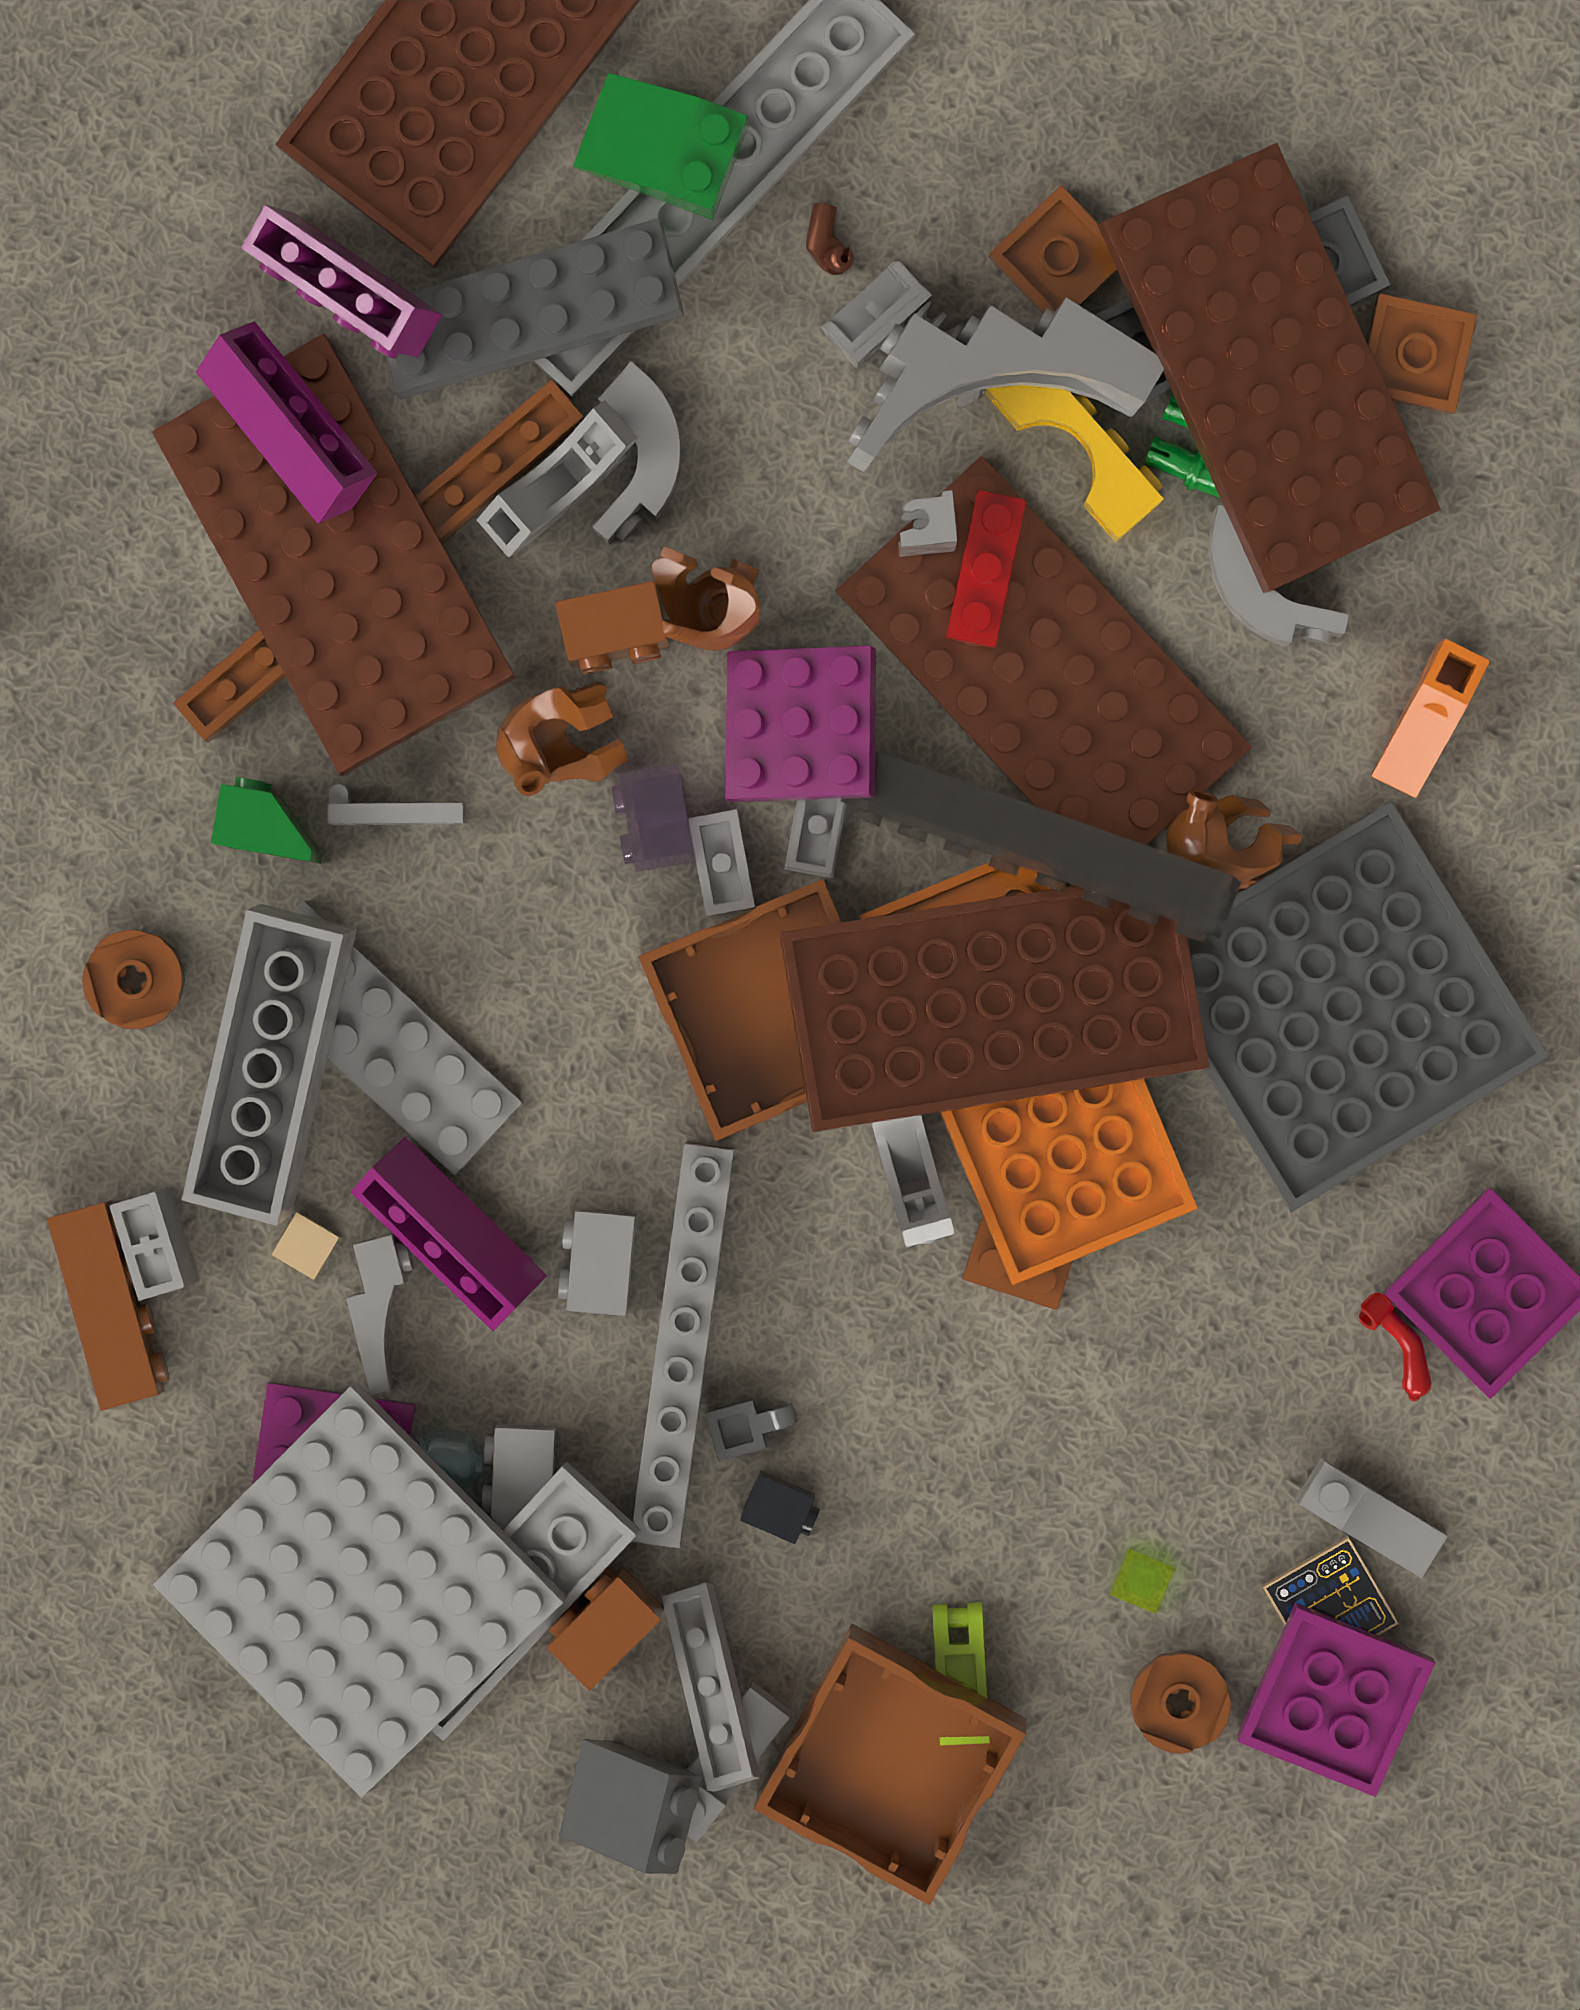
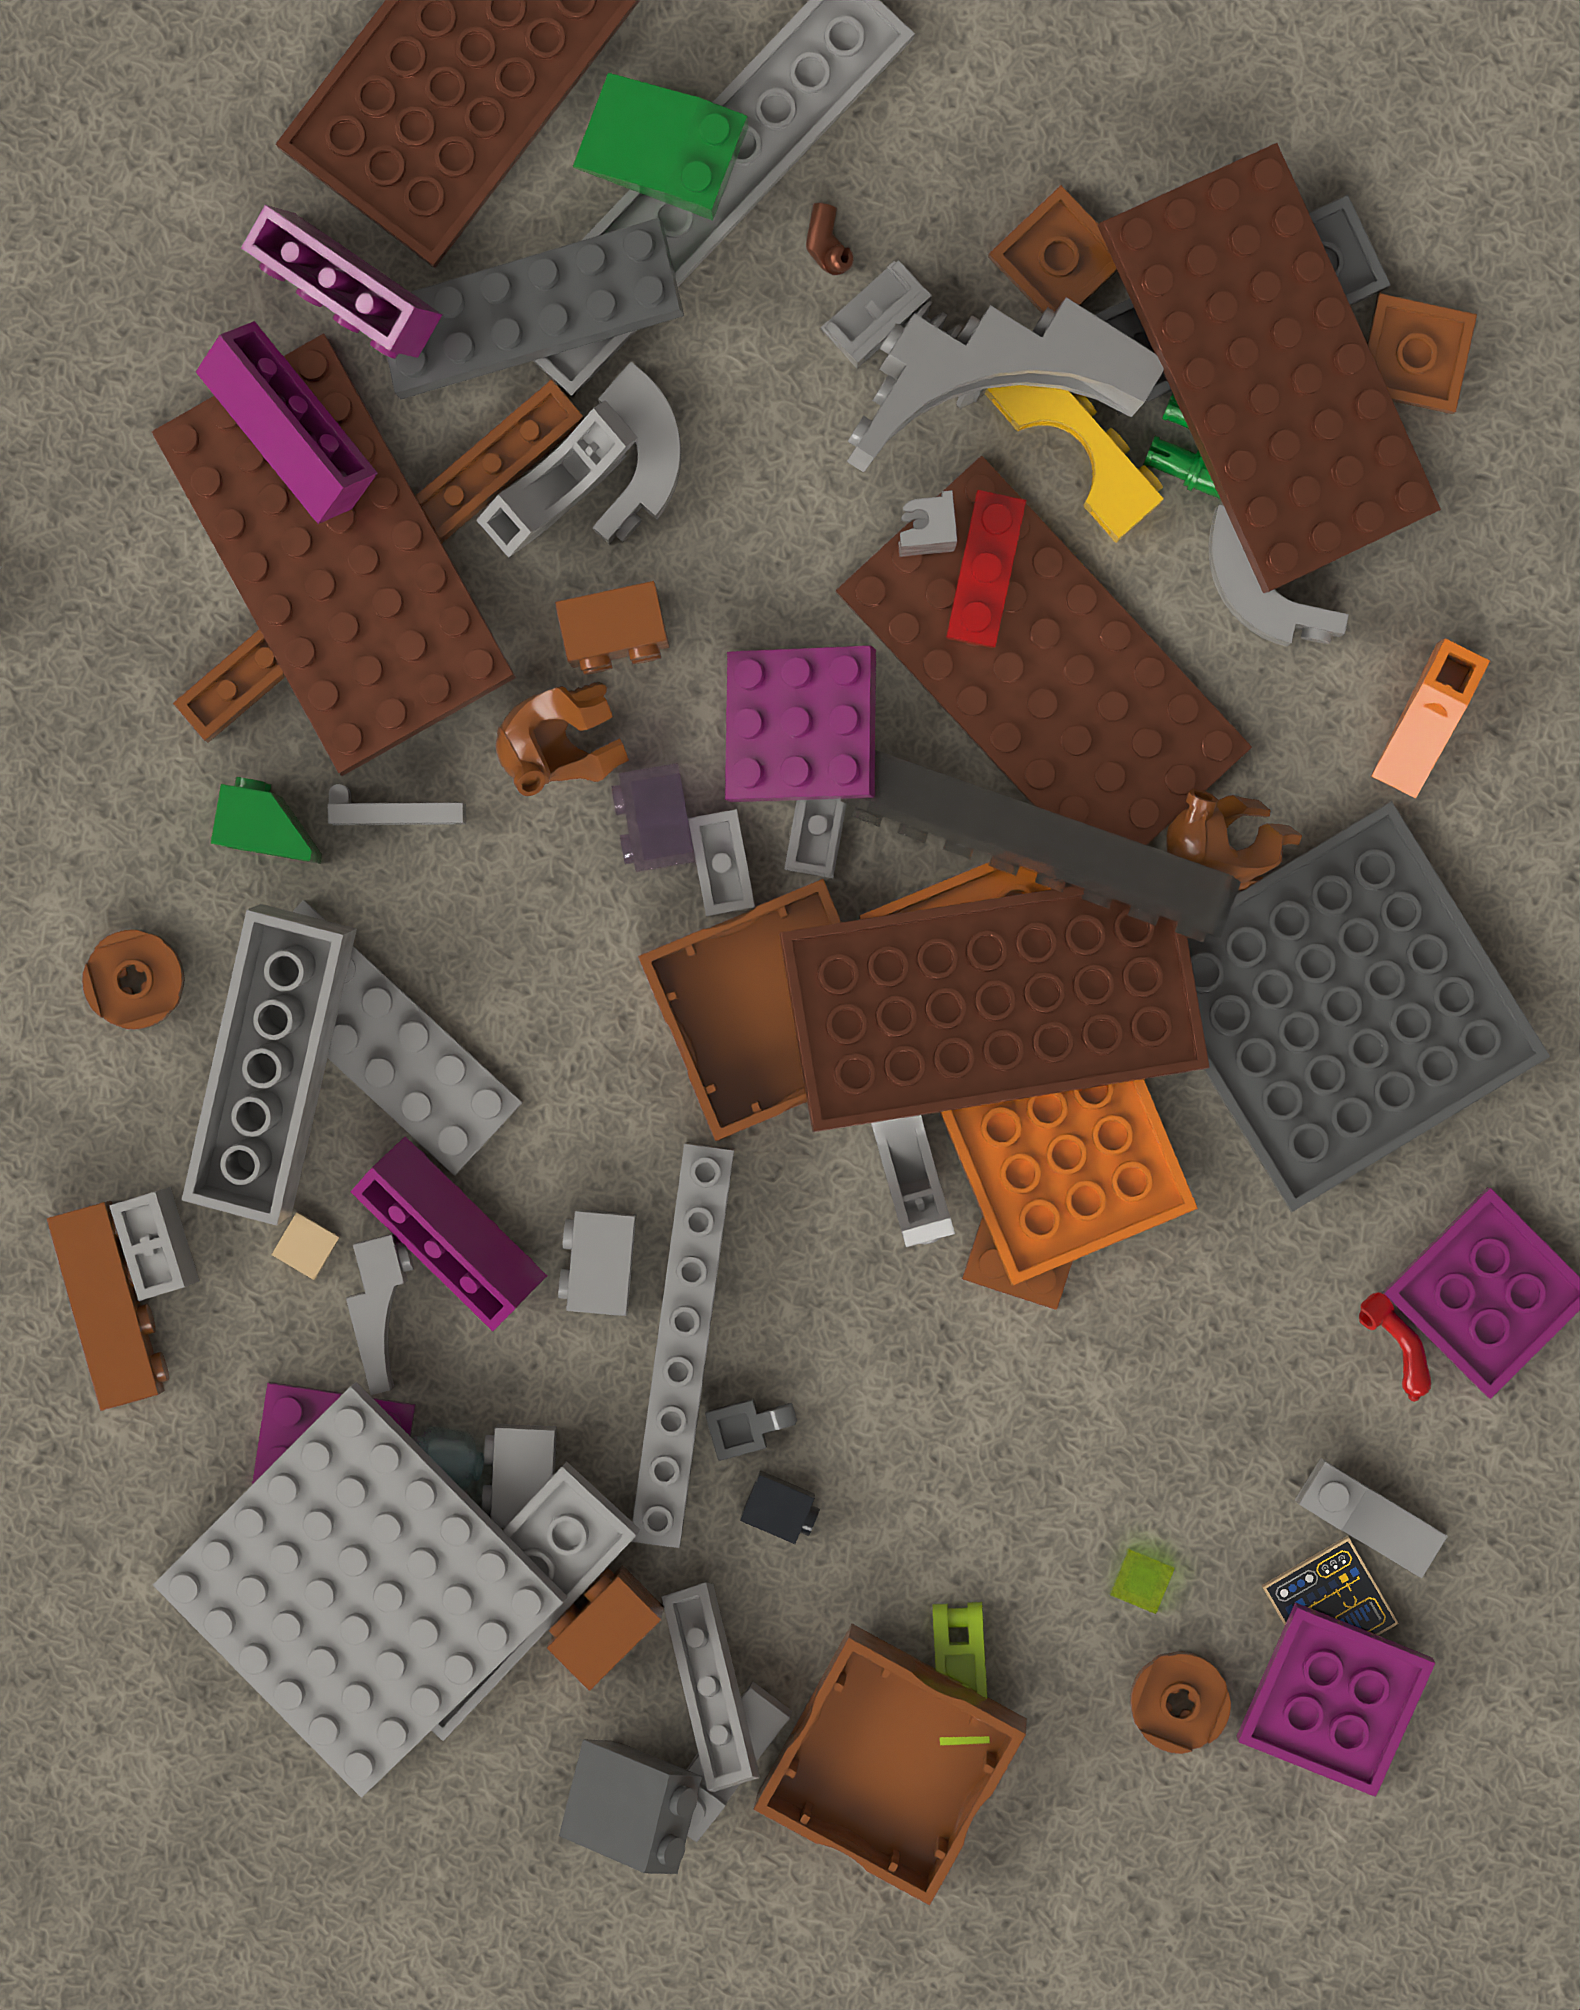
dark orange piece [652,546,761,651] -> none

